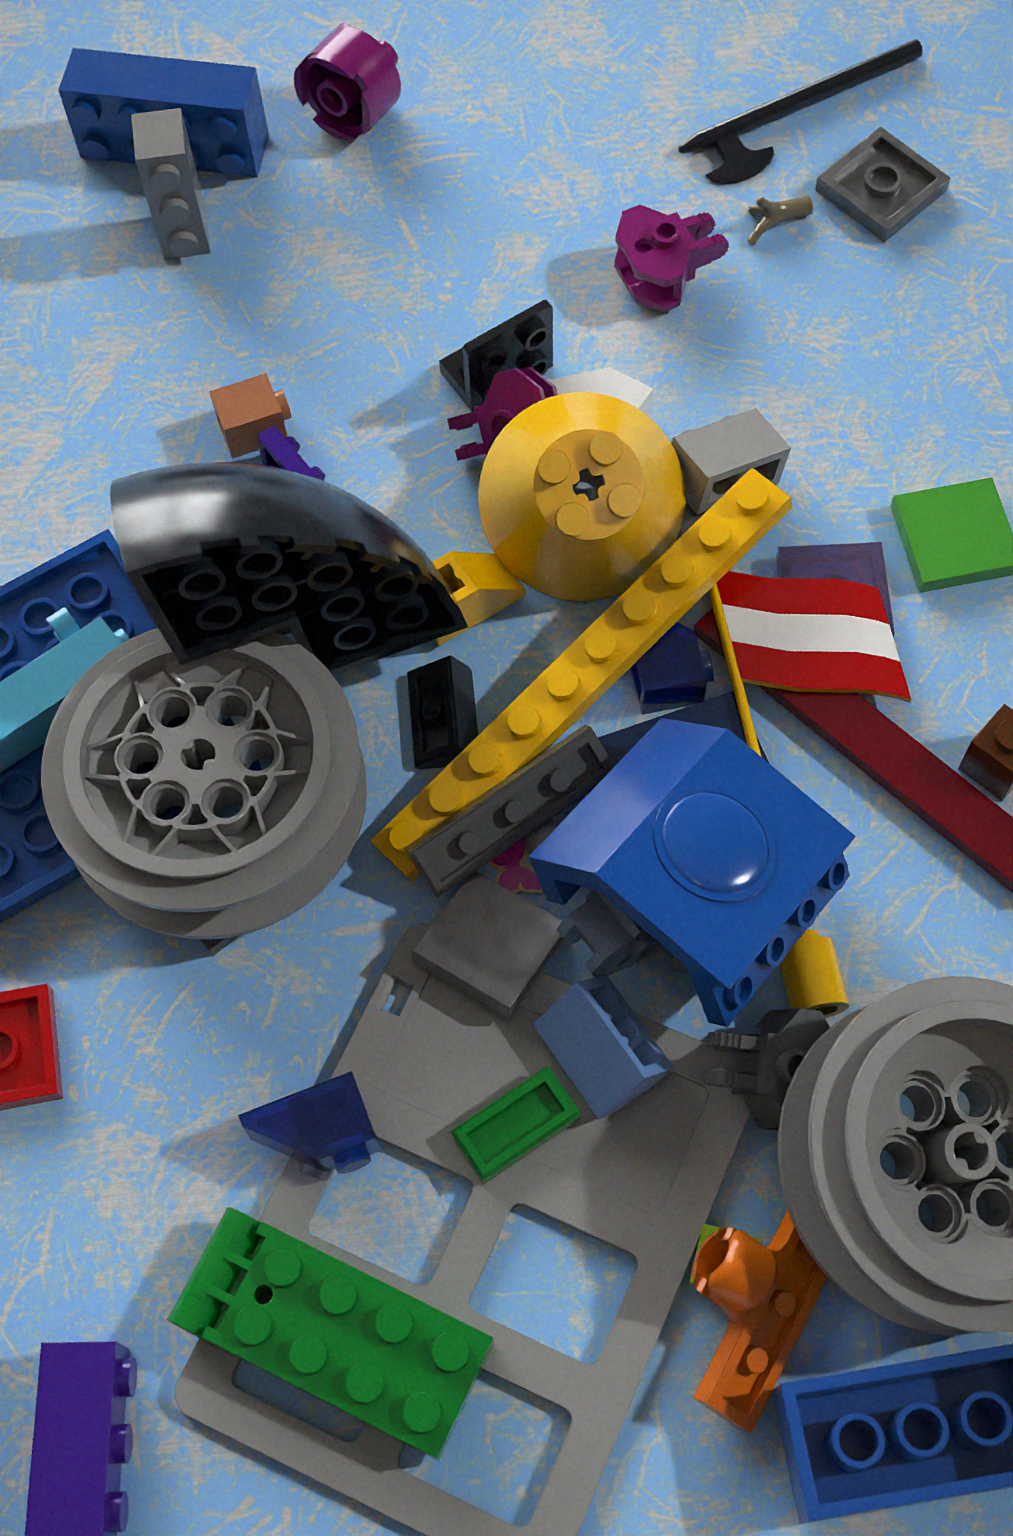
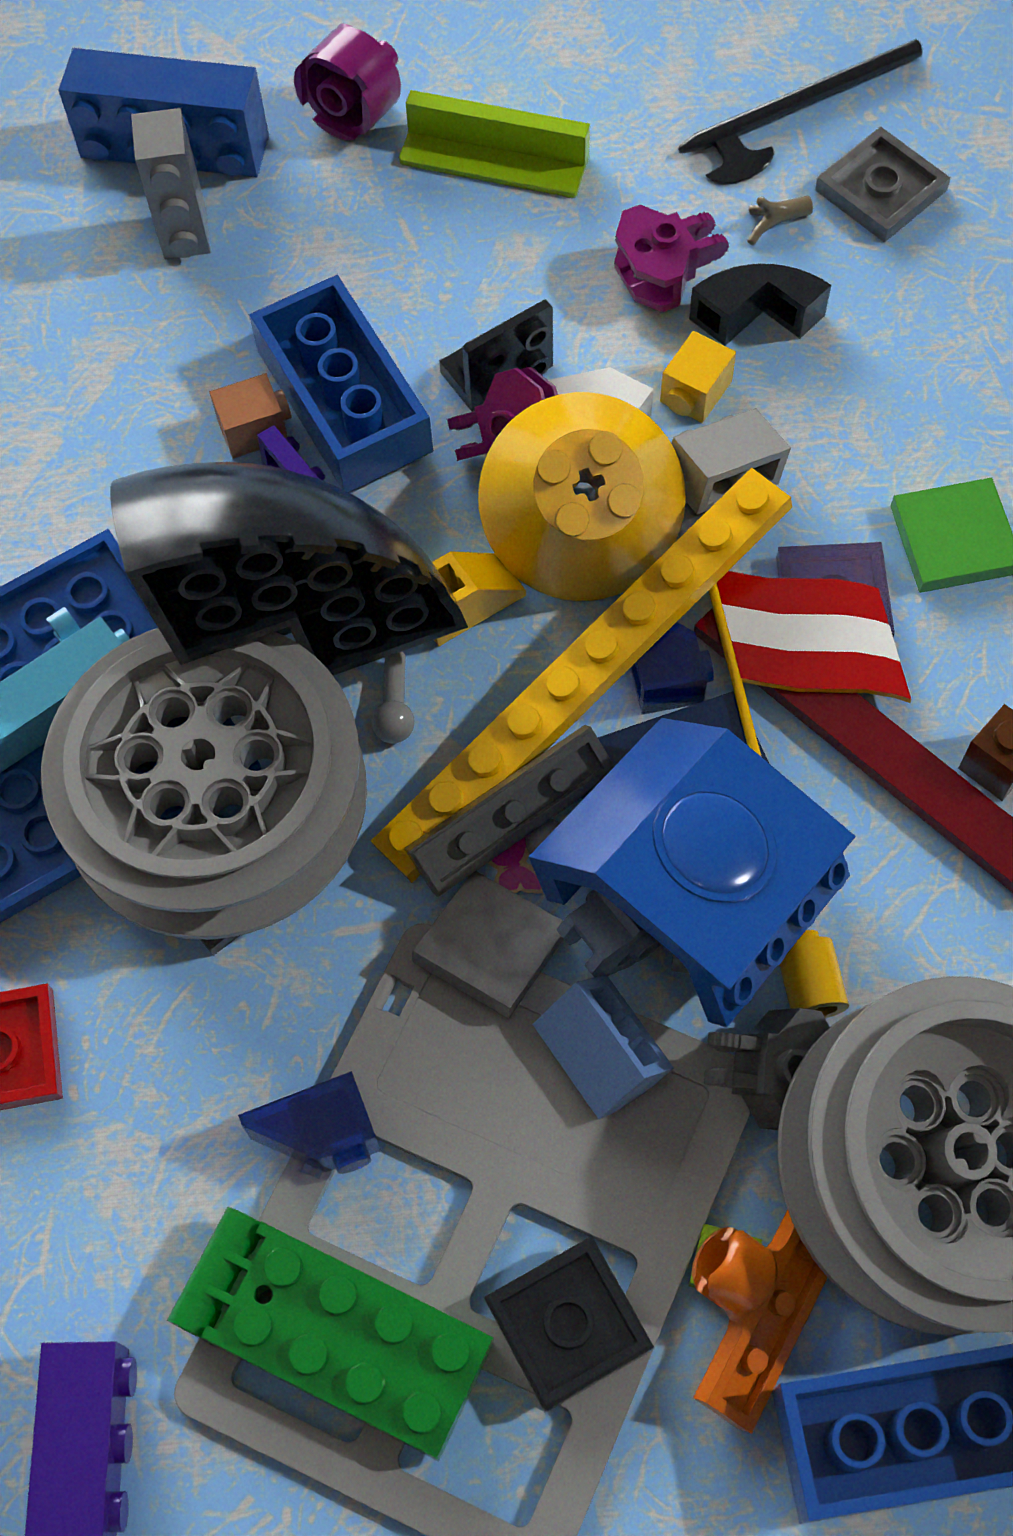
black slope [407,655,478,770] -> none
green tile [450,1066,581,1185] -> none
none -> blue brick [249,274,433,492]
none -> light grey bar [372,651,414,743]
none -> lime panel [399,90,590,198]
none -> black plate [484,1236,654,1413]
none -> yellow brick [660,331,736,423]
none -> black brick [689,264,831,346]

